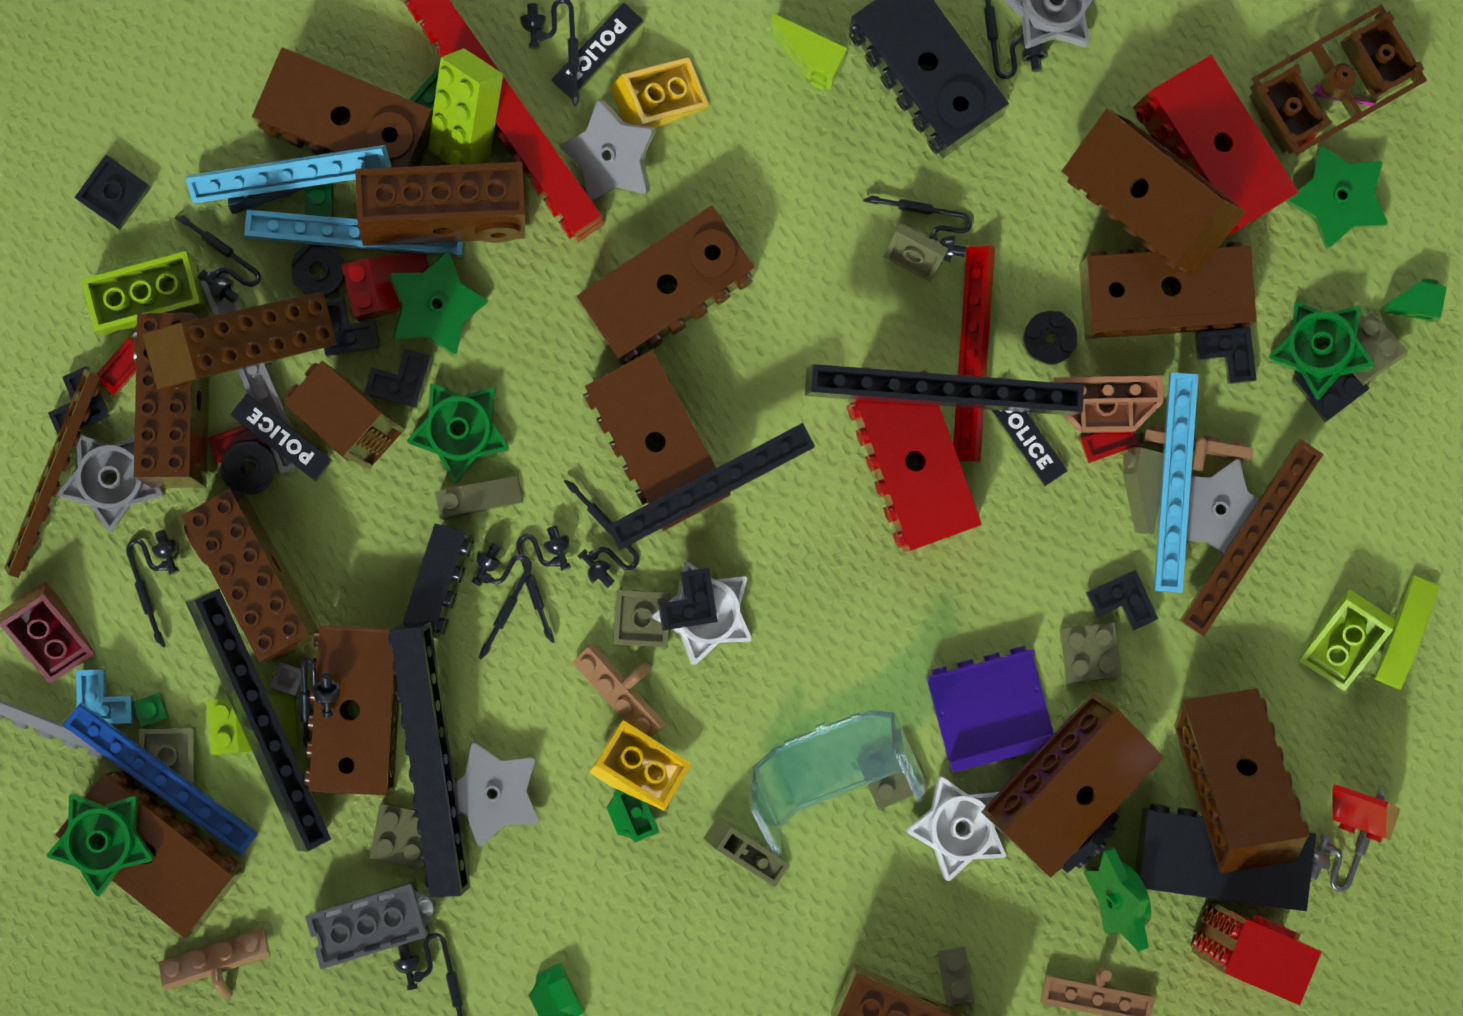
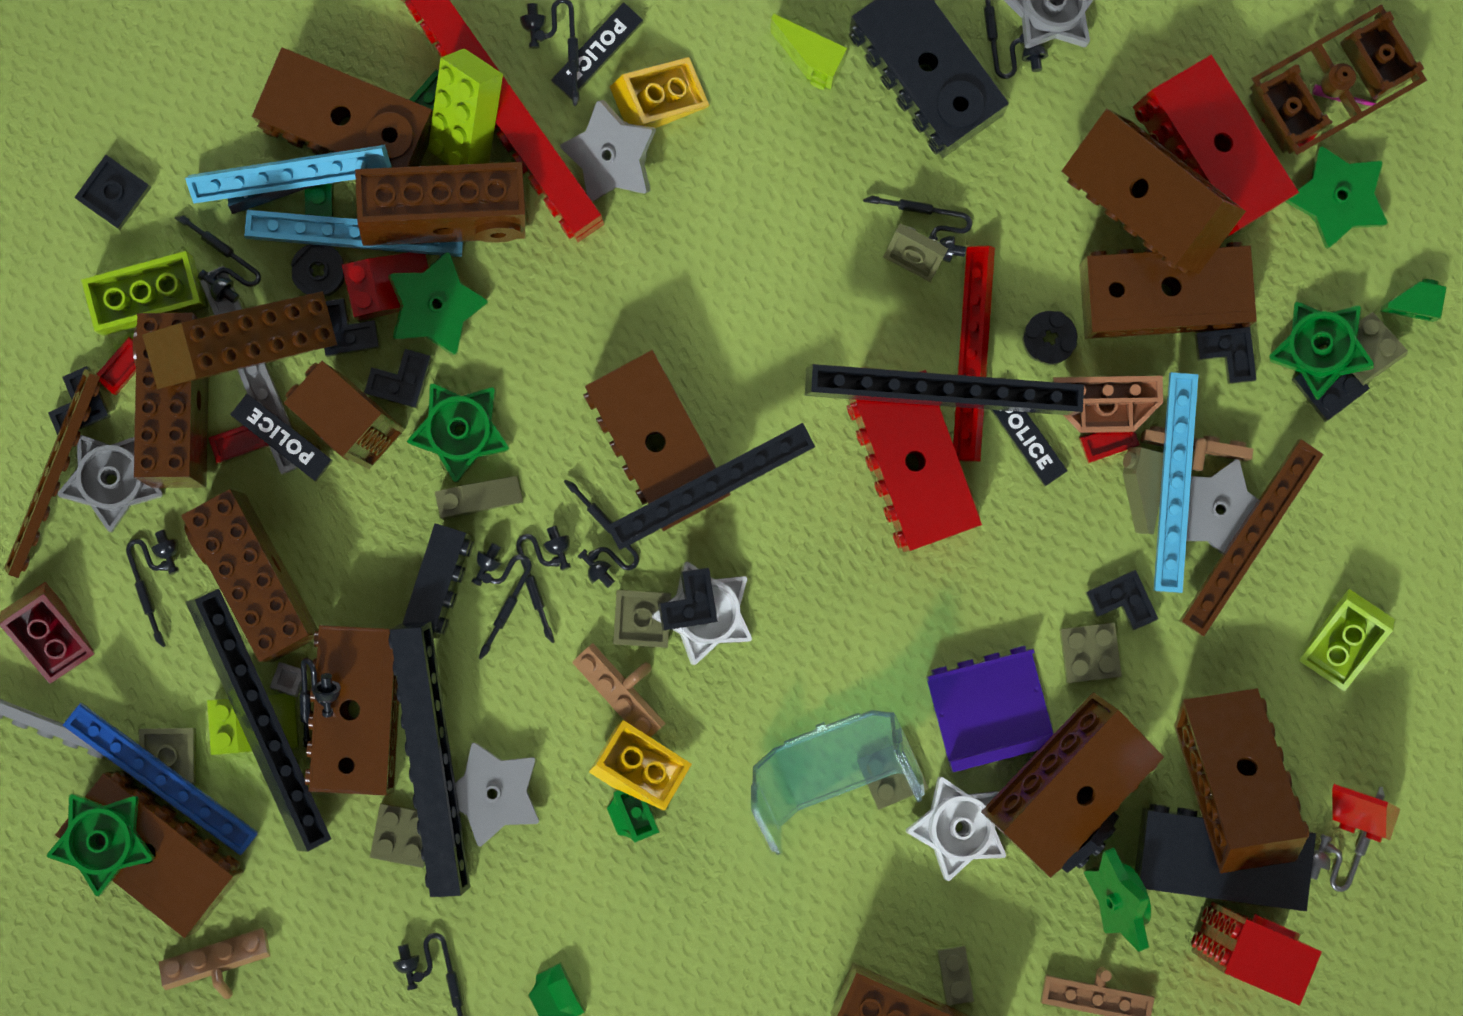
medium azure plate [76,670,134,724] -> none
green plate [133,693,169,727] -> none
black plate [221,439,276,495] -> none
dark grey piece [305,881,436,969] -> none
reddish brown piece [576,205,755,365] -> none
olive slope [703,816,790,887] -> none
lime slope [1374,575,1439,690] -> none

